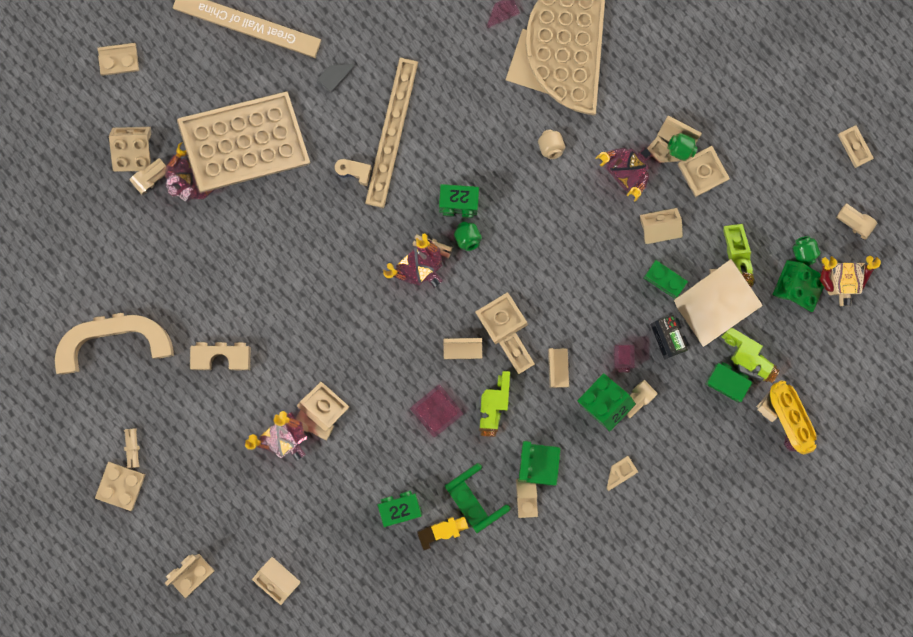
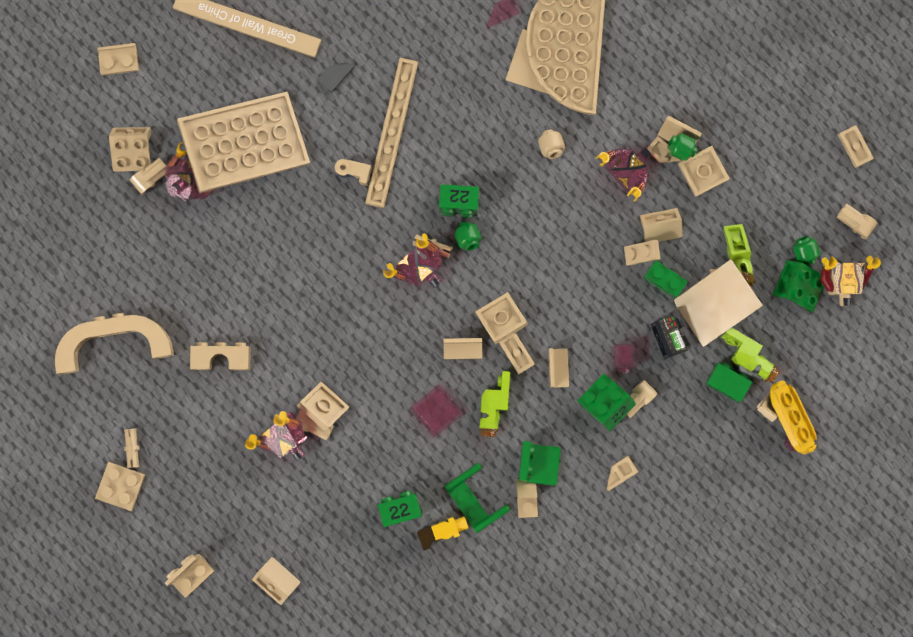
none -> tan plate [624,240,660,266]

